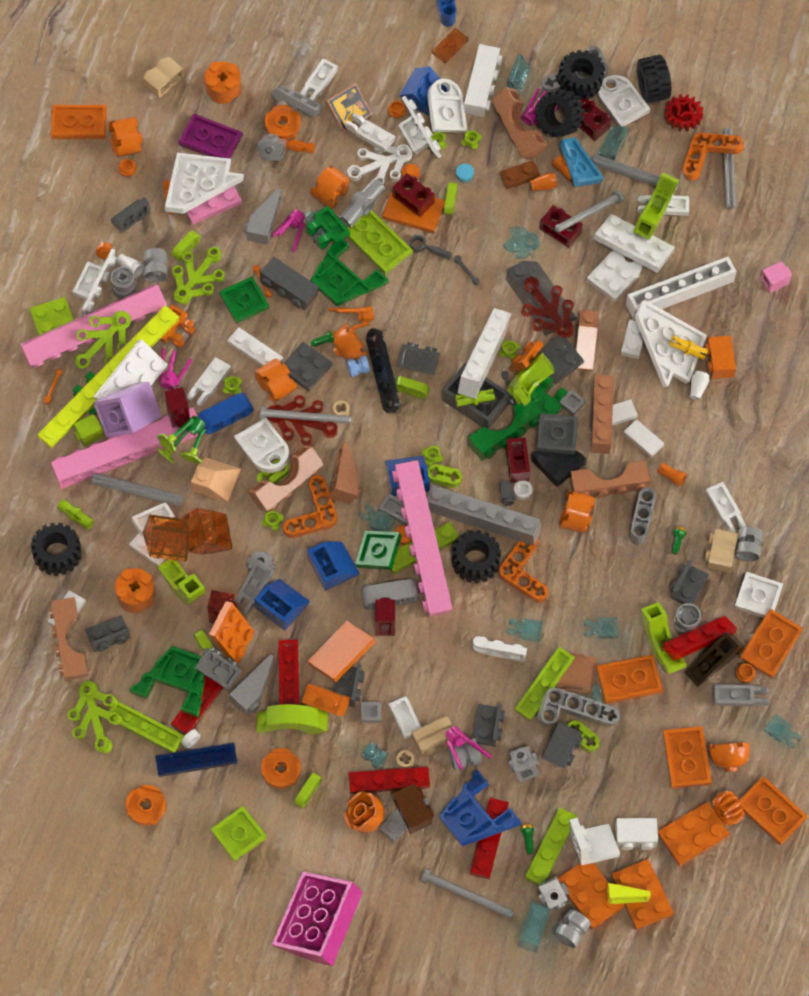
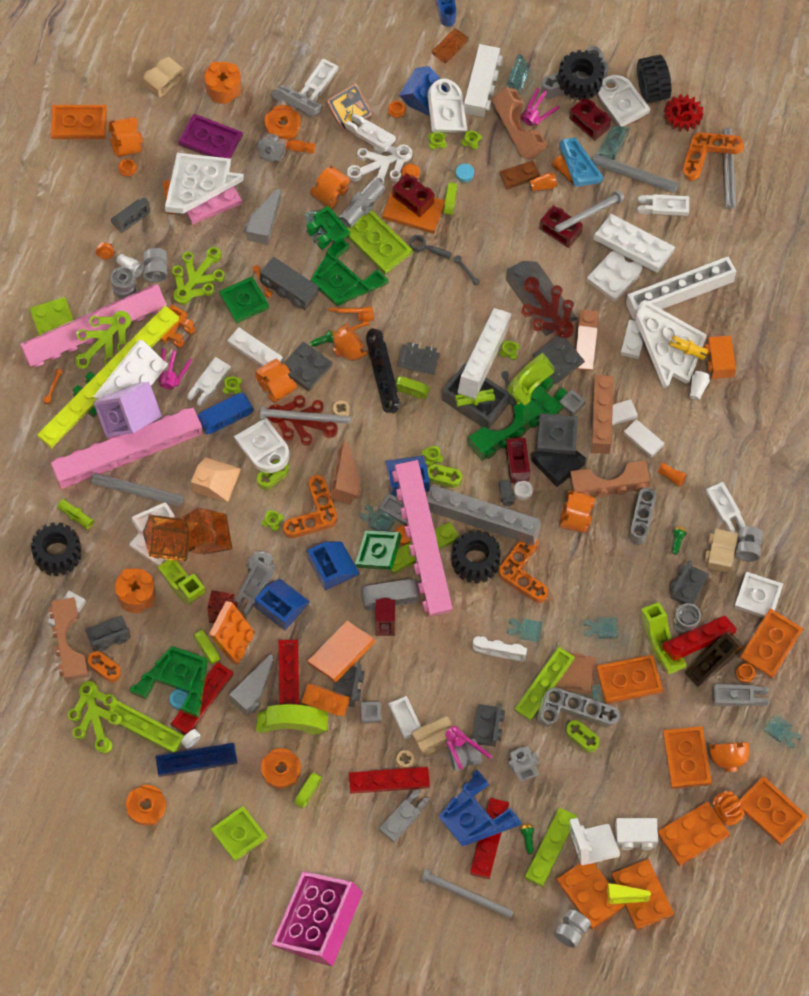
white bracket [72,249,117,316] -> none
lime brick [73,414,104,447] -> none
plant [156,415,206,464] -> none
dark red brick [164,387,190,428] -> none
lime beam [171,230,201,261] -> none
dark grey bracket [195,647,241,690] -> none
arch [248,445,324,511] -> none
dark pink plant [271,209,306,252] -> none
orange cylinder [344,791,385,833] -> none
light blue wheel [347,355,370,377] -> none
clear light blue wheel [361,742,389,769] -> none
reddish brown brick [393,783,434,834] -> none
white bracket [398,96,442,158] -> none
clear light blue plate [503,227,540,259] -> none
orange wing [509,340,544,373] -> none
clear light blue brick [518,902,551,953] -> none
black tyre [535,90,585,137] -> none
light grey brick [538,876,569,910] -> none
dark grey brick [542,722,583,769] -> none
lime arch [633,172,680,240] -> none
bright pink brick [760,261,791,293] -> none
none -> orange beam [87,651,121,682]
none -> medium azure tile [169,689,188,710]

